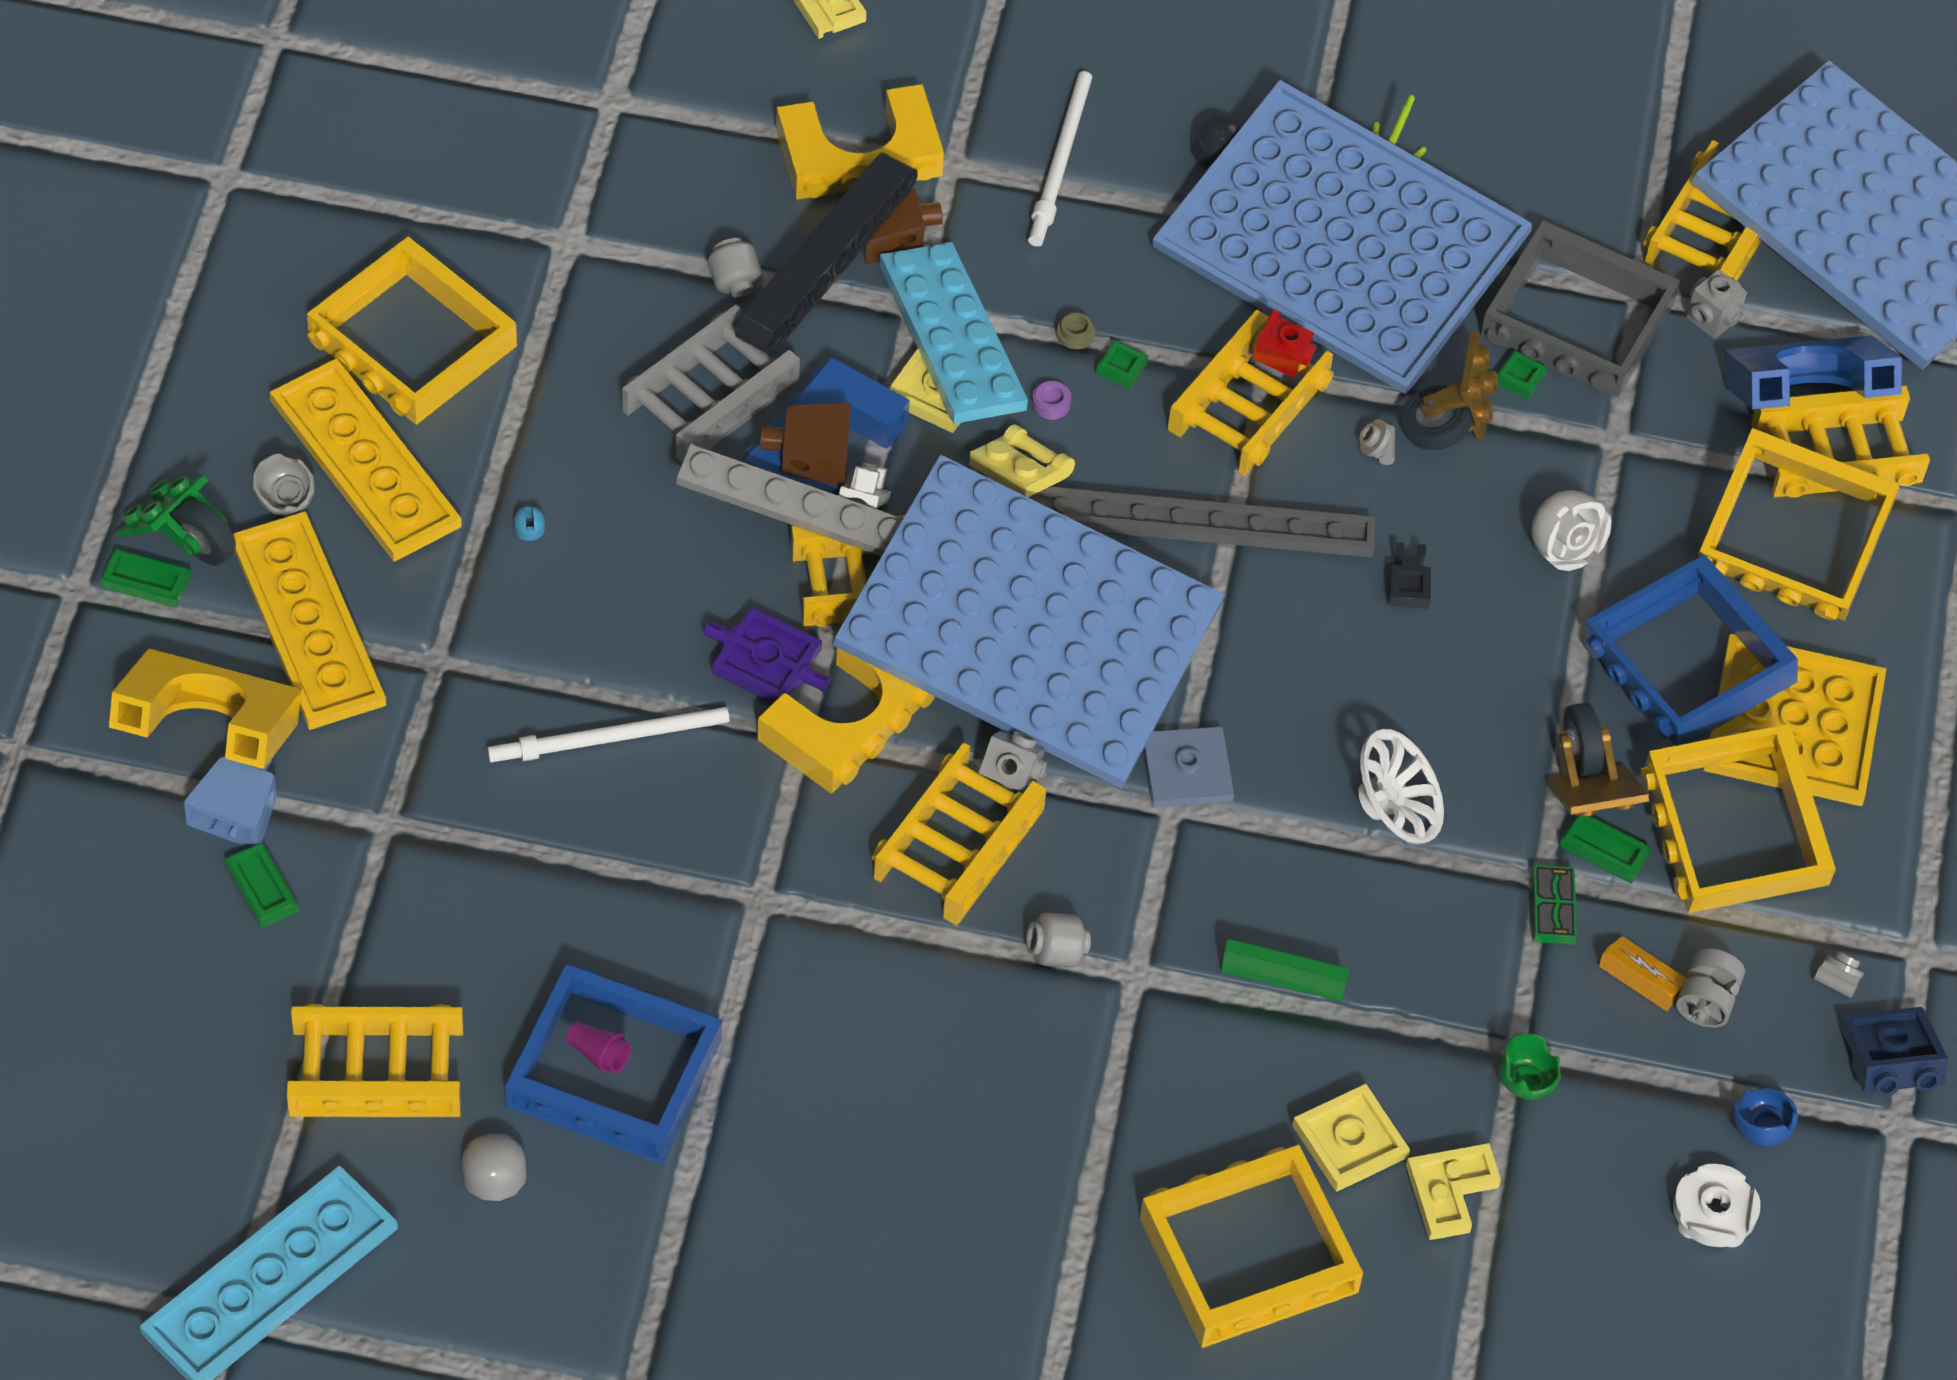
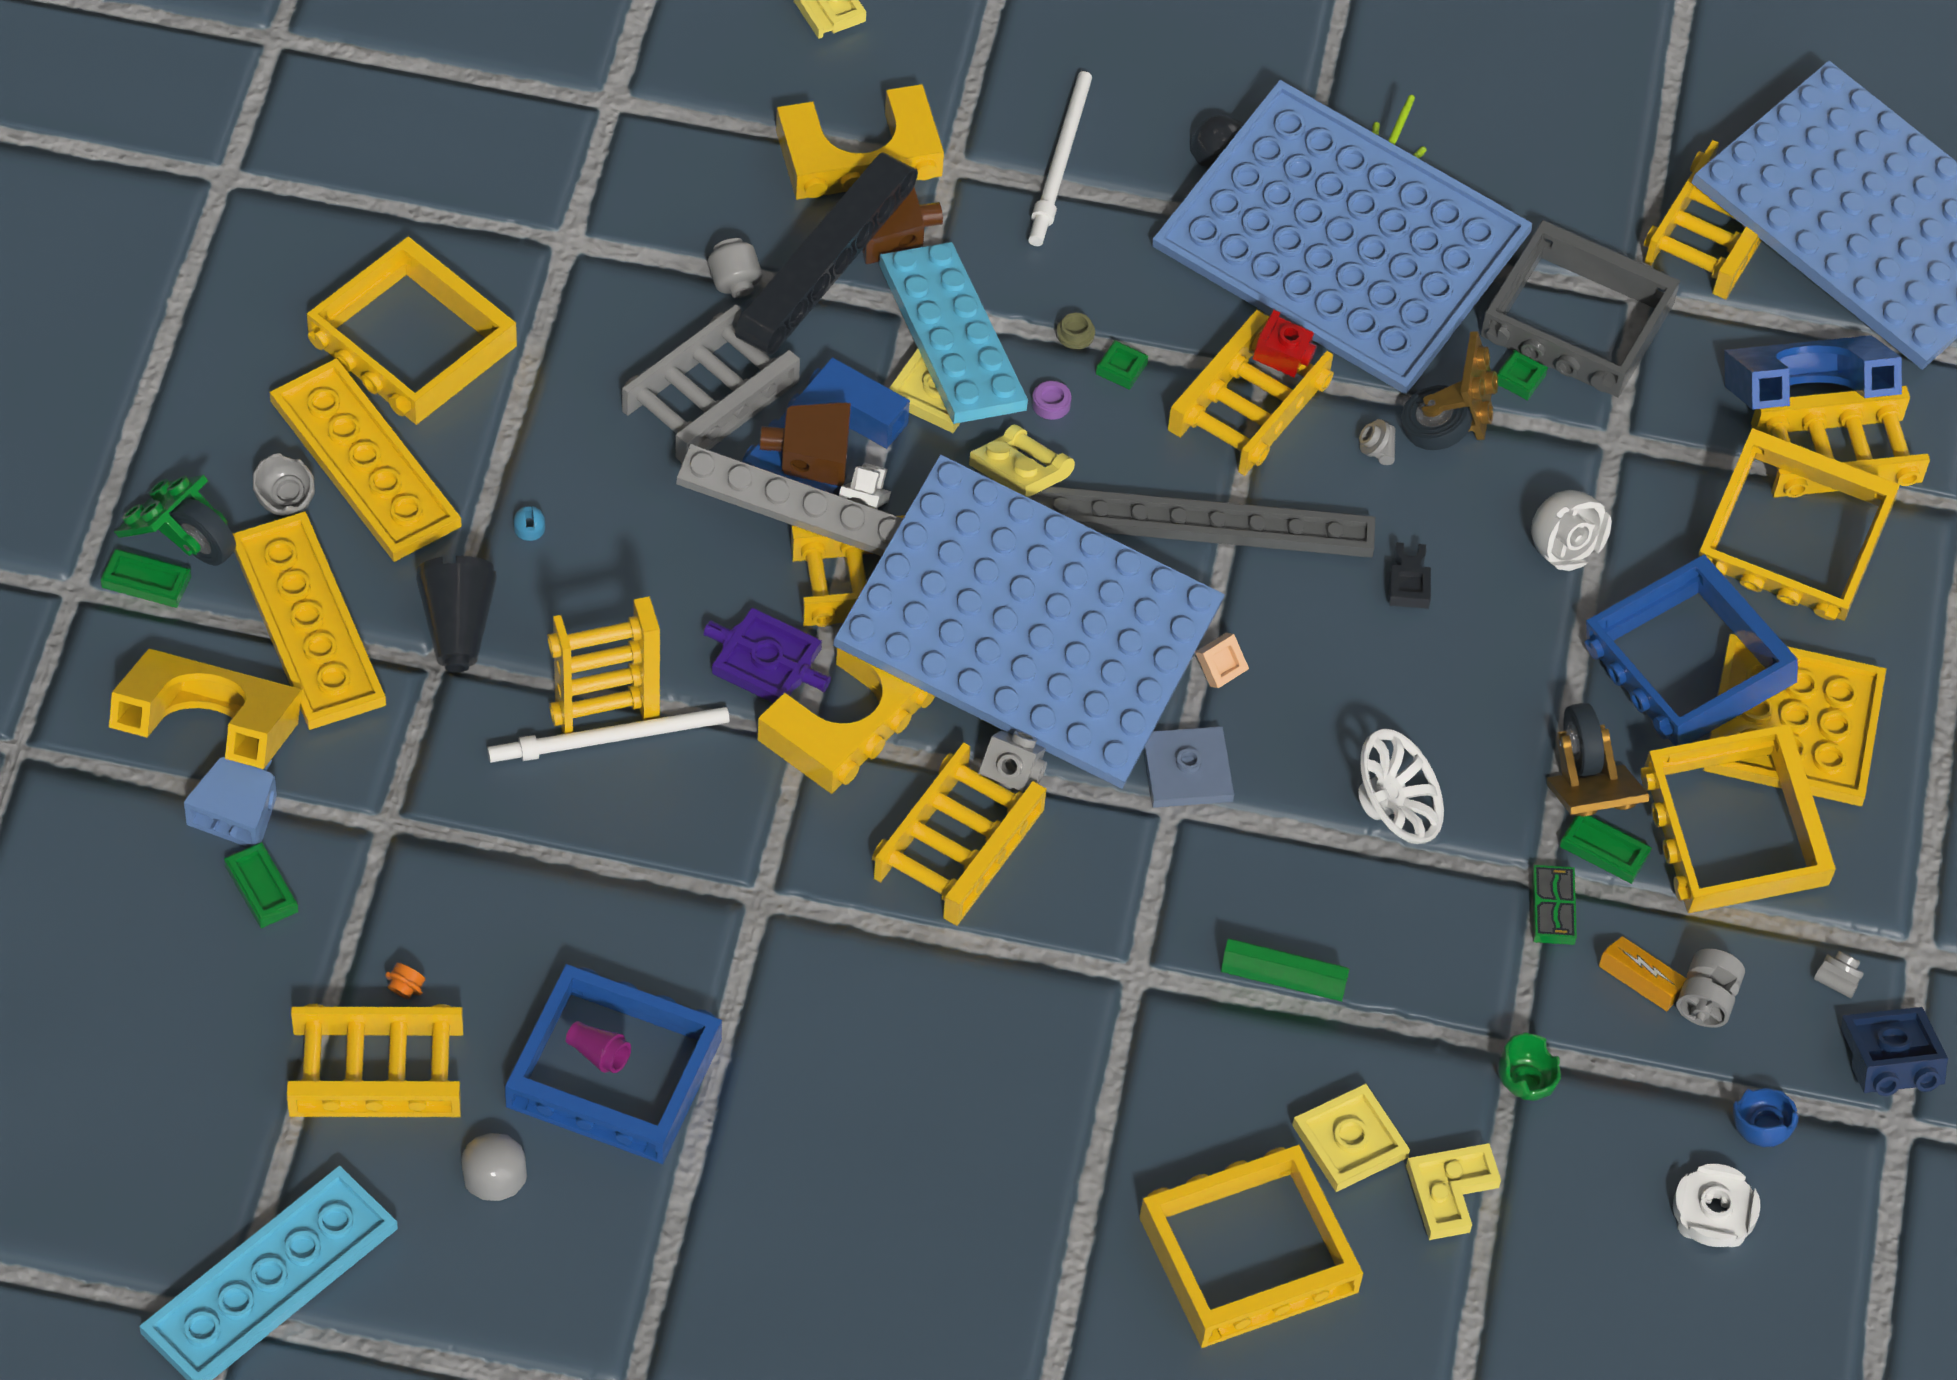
light grey head [1026,912,1091,967] -> none
light grey brick [1686,269,1747,340] -> none
none -> orange plate [385,963,426,999]
none -> black cone [416,556,497,672]
none -> yellow fence [547,596,660,734]
none -> light nougat plate [1195,633,1249,688]

